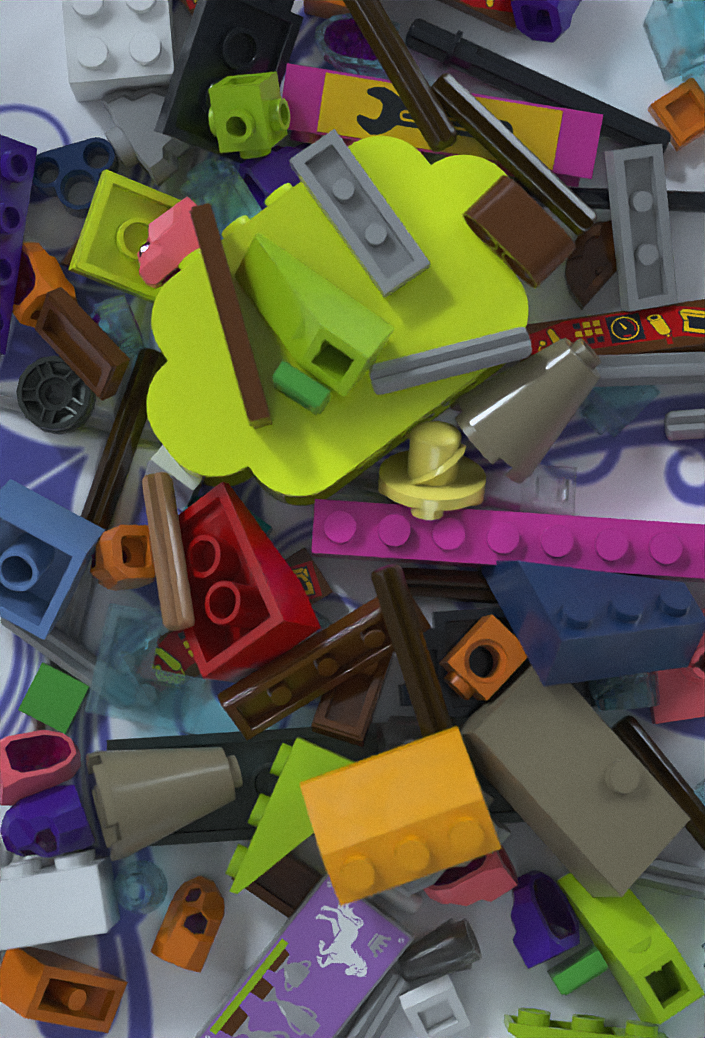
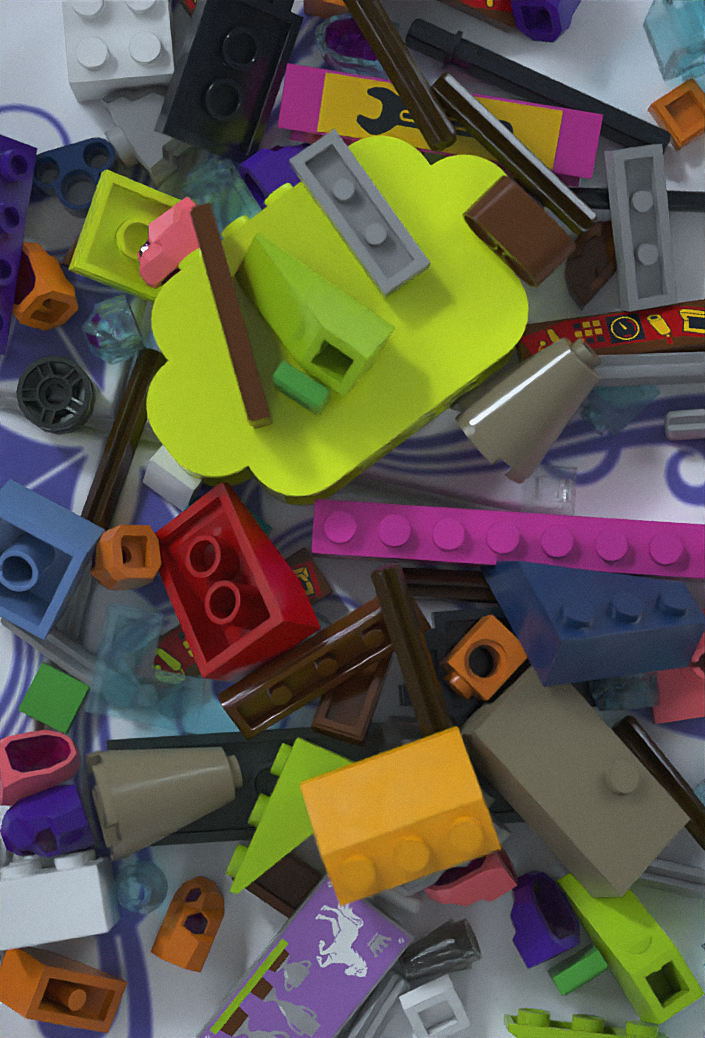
reddish brown tile [35,287,130,401] -> none
medium nougat axle [142,472,195,631] -> none
lime brick [208,72,290,159] -> none
light grey axle [369,327,532,395] -> none
light yellow plate [378,421,486,520] -> none

